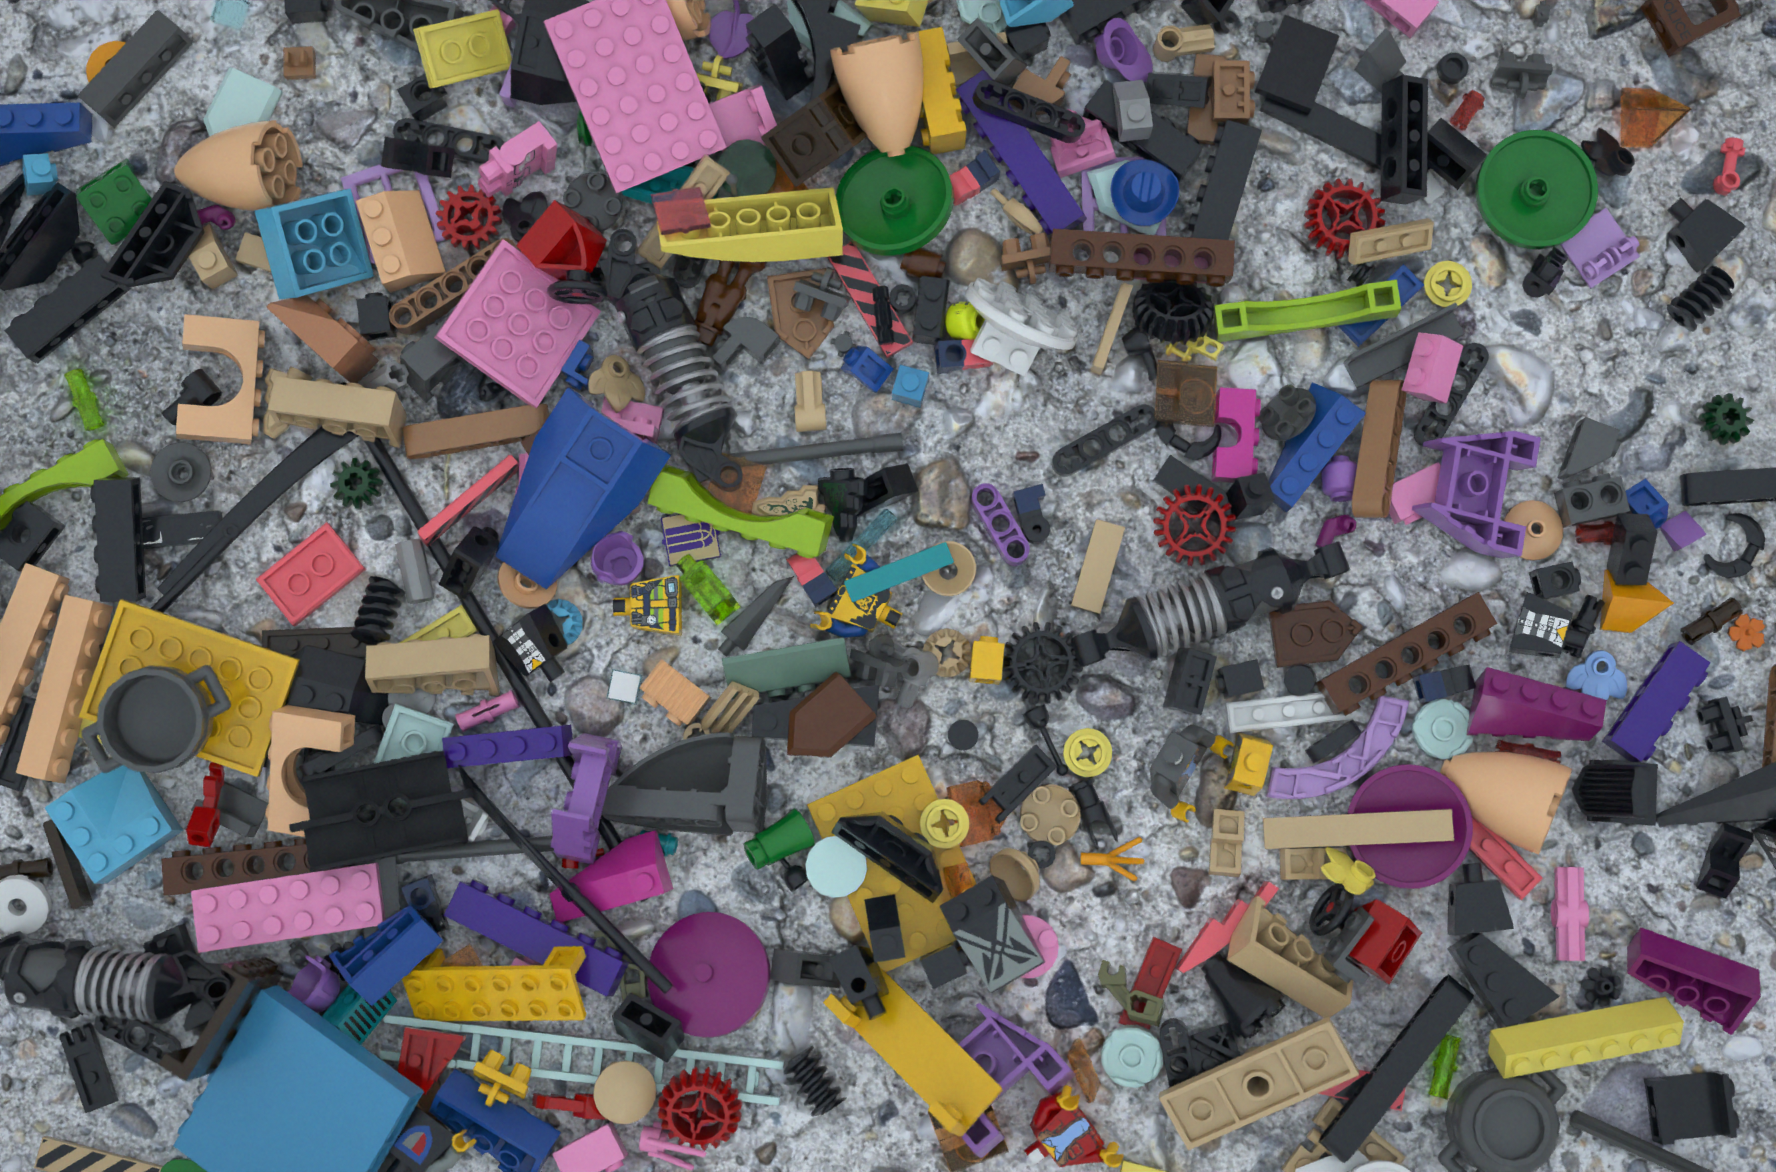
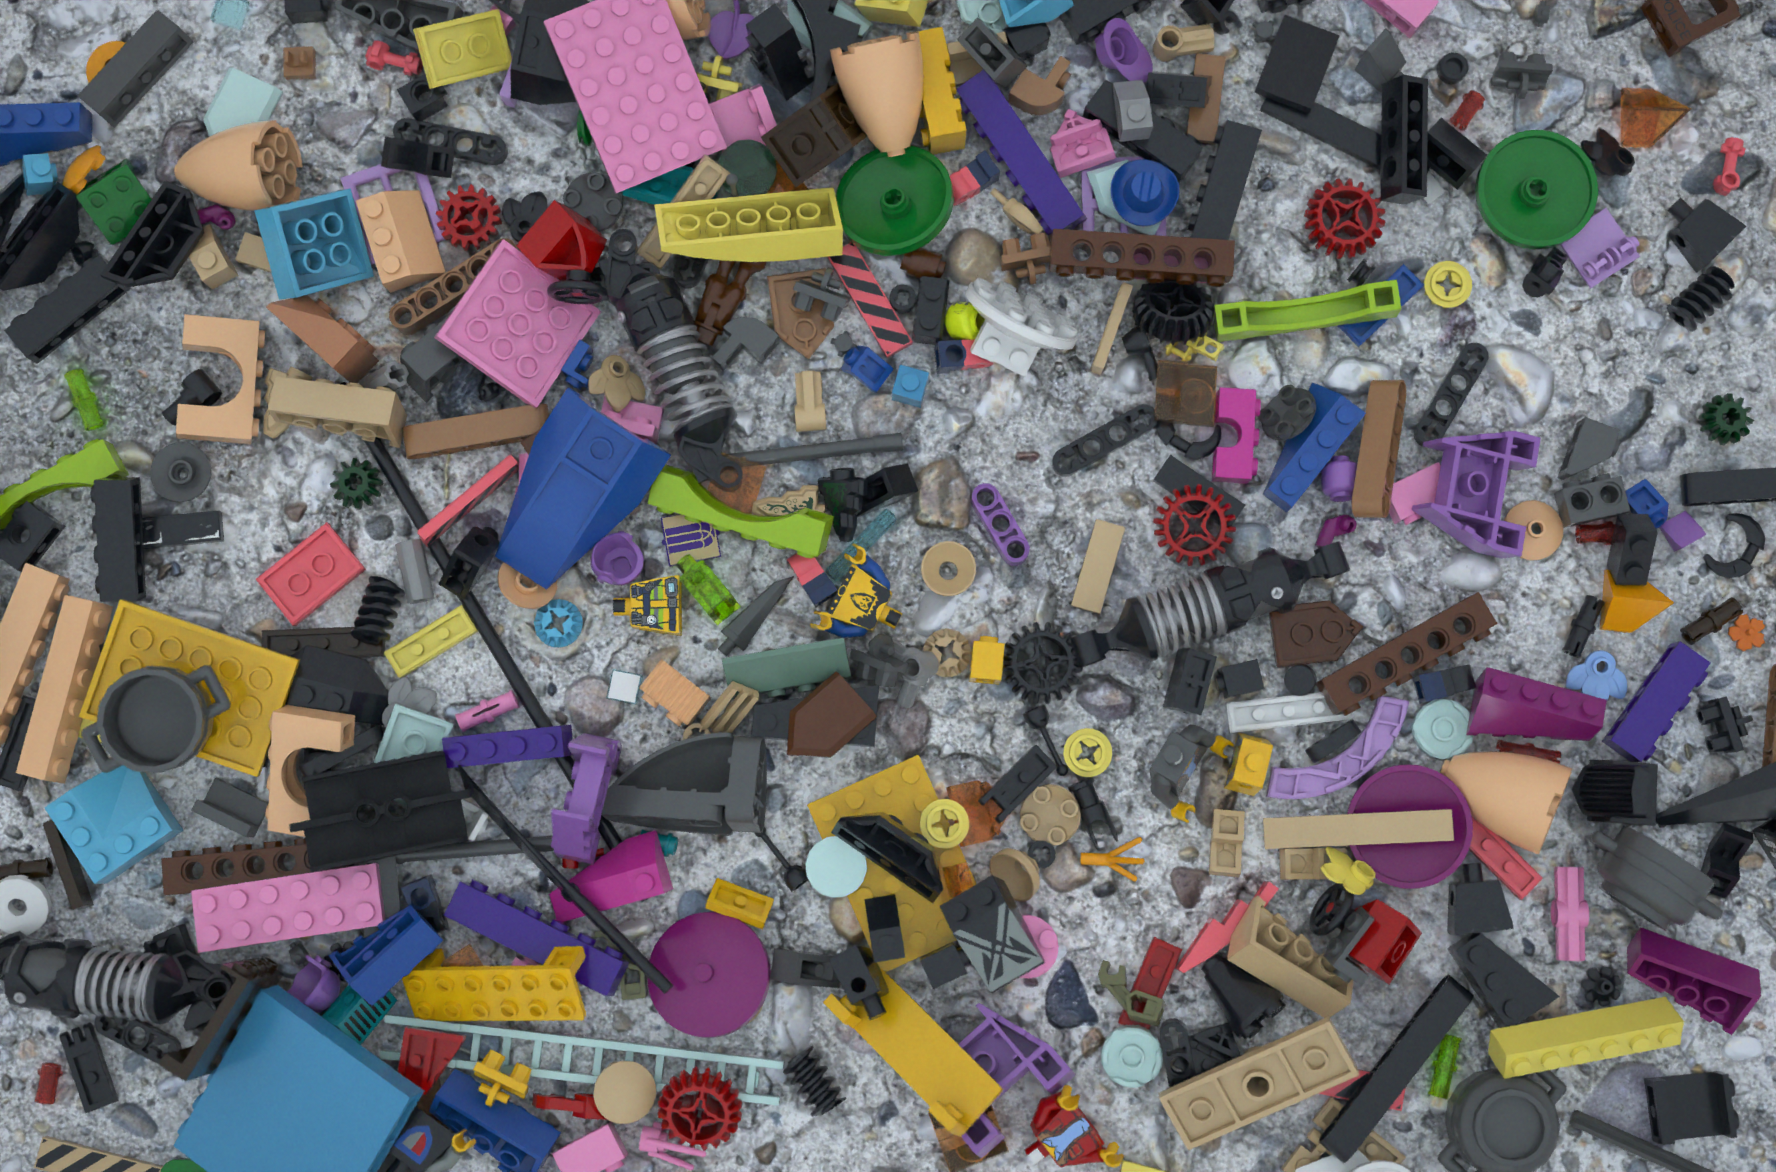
black piece [150,426,359,613] -> none
red piece [186,762,225,847] -> none
black brick [356,292,397,341] -> none
tan wedge [365,634,500,696] -> none
bright pink hips [478,121,557,198] -> none
black torso [493,604,567,682] -> none
black brick [612,992,685,1062] -> none
clear pink piece [651,187,711,235] -> none
green plant [743,808,815,870] -> none
teal sticker [844,542,954,602] -> none
black axle [872,286,894,345] -> none
black tile [948,720,979,751] -> none
black beam [972,79,1085,144] -> none
leg [1012,484,1050,544] -> none
clear orange piece [1067,1037,1101,1103] -> none
medium nougat bracket [1212,60,1255,125] -> none
black brick [1226,472,1275,520] -> none
dark grey panel [1343,303,1465,389] -> none
tan tile [1348,218,1434,265] -> none
bright pink brick [1402,332,1463,404] -> none
torso [1509,592,1588,658] -> none
black brick [1529,561,1581,600] -> none
none -> clear red pin [34,1063,63,1104]
none -> light orange dish [62,145,106,194]
none -> coral bar [365,40,423,76]
none -> yellow plate [705,878,774,930]
none -> dark grey piece [1589,825,1723,931]

